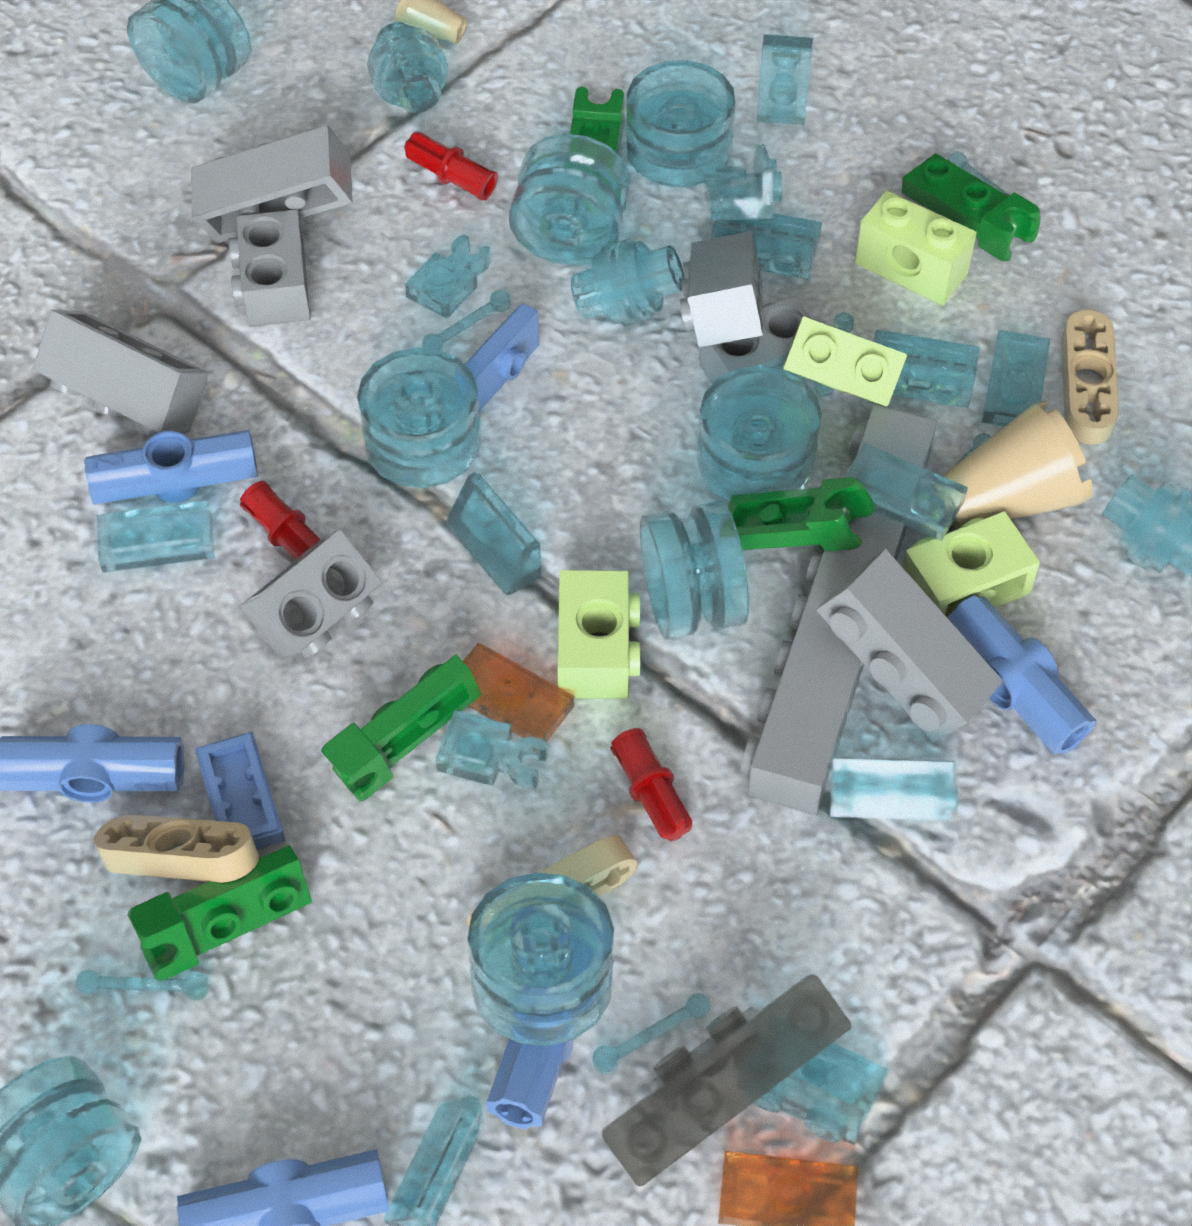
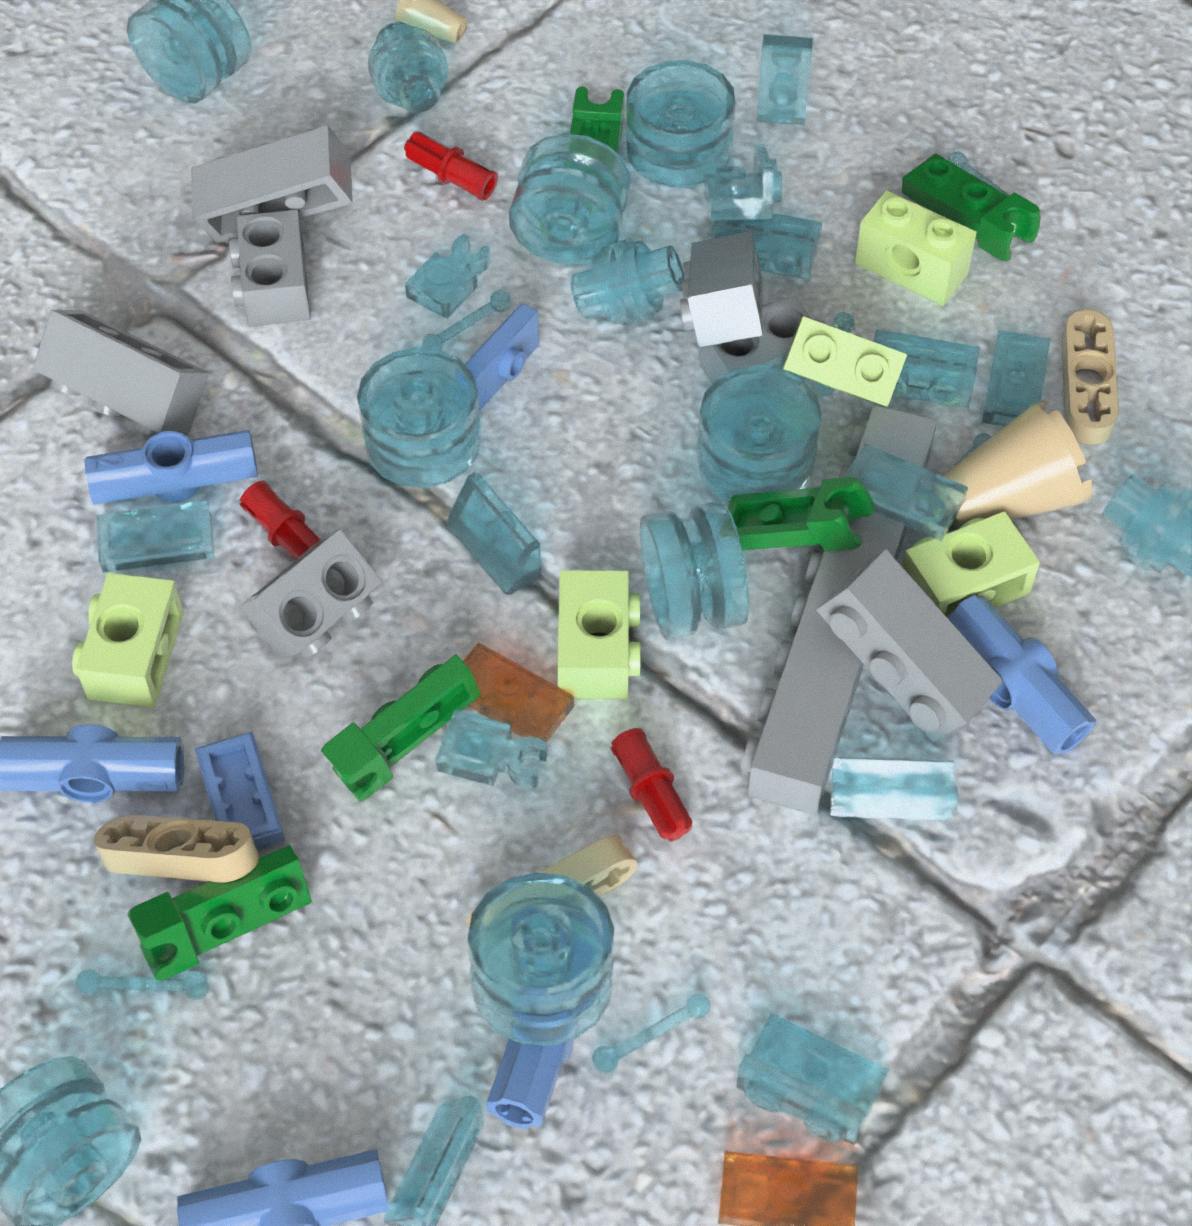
clear smoke bracket [601,974,851,1186] -> none
none -> yellowish green brick [72,573,184,708]

